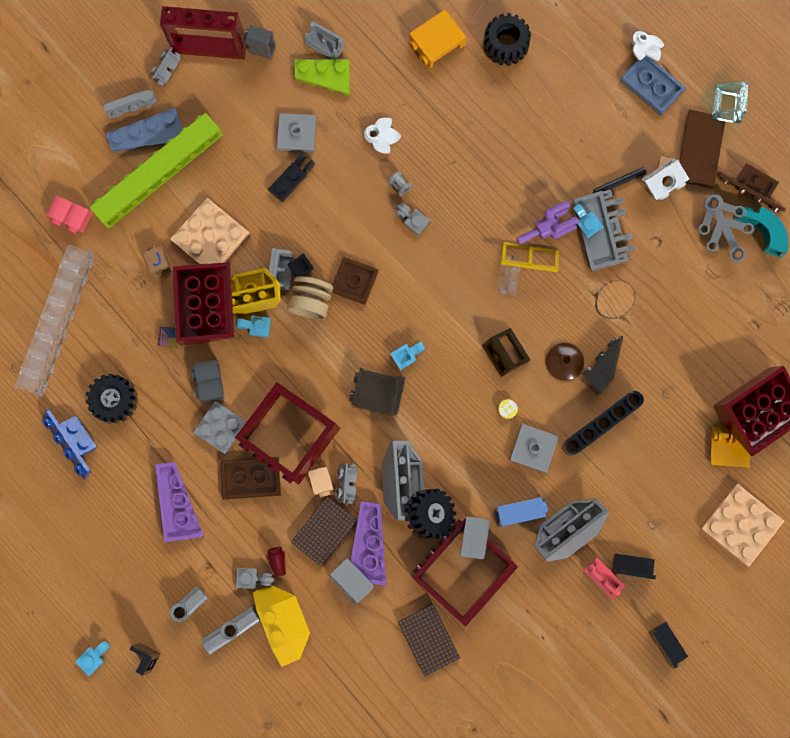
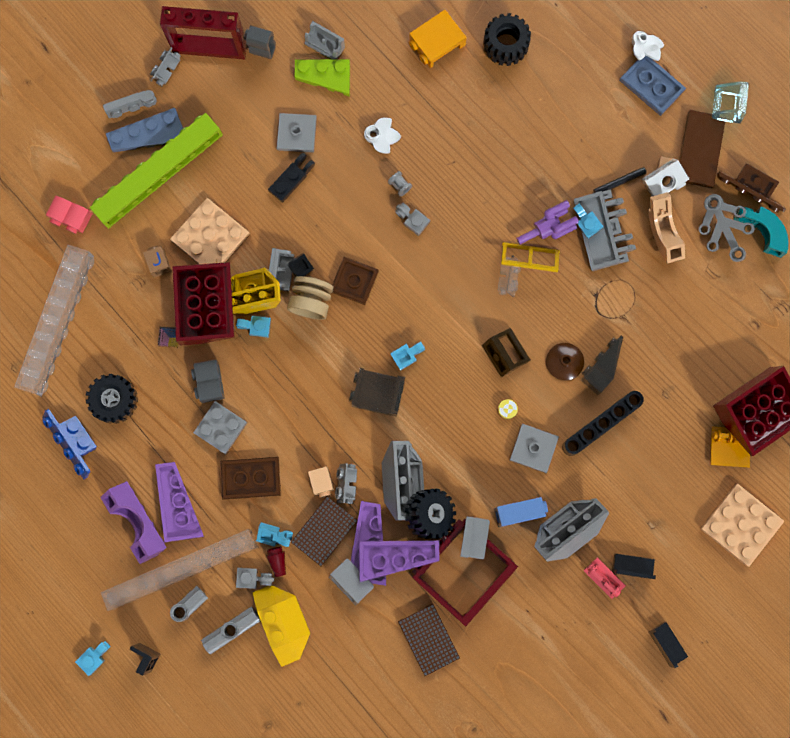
dark red window [235,382,341,485] -> none
none -> medium lavender arch [100,482,167,564]
none -> clear brick [100,529,259,611]
none -> medium azure plate [256,522,293,547]
none -> medium lavender wing [360,541,440,582]
none -> light nougat arch [648,192,685,264]

